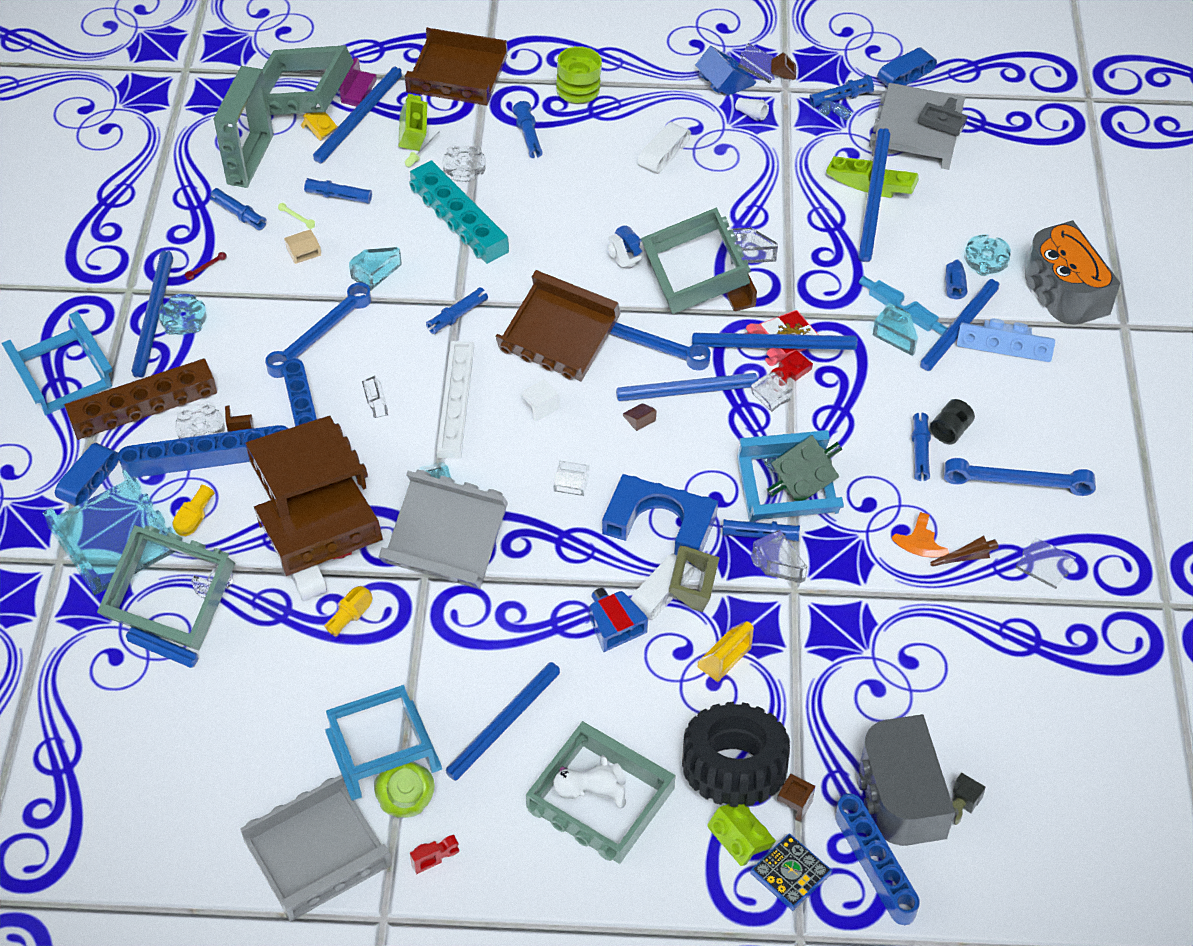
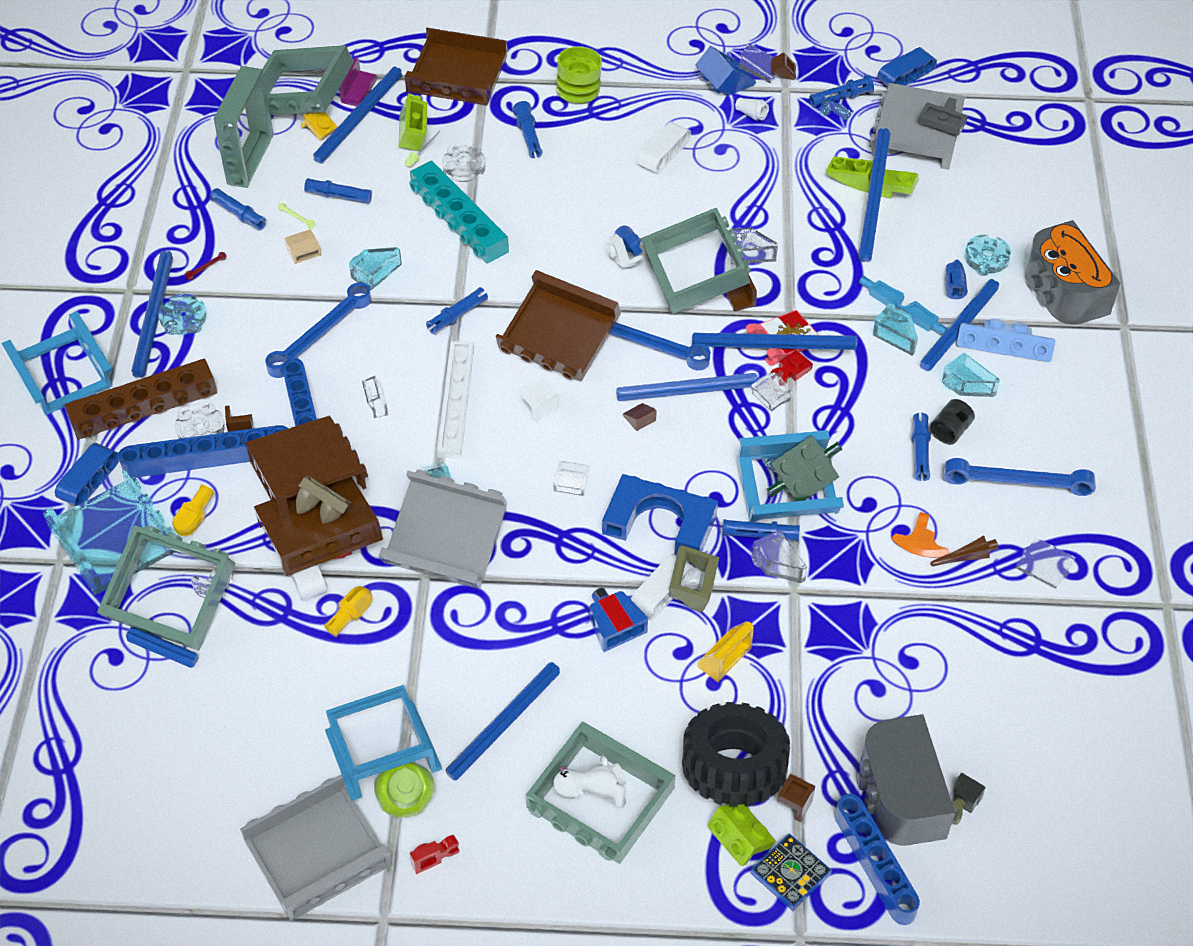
none -> dark tan tile [296,475,352,524]
none -> clear light blue slope [941,352,1000,397]

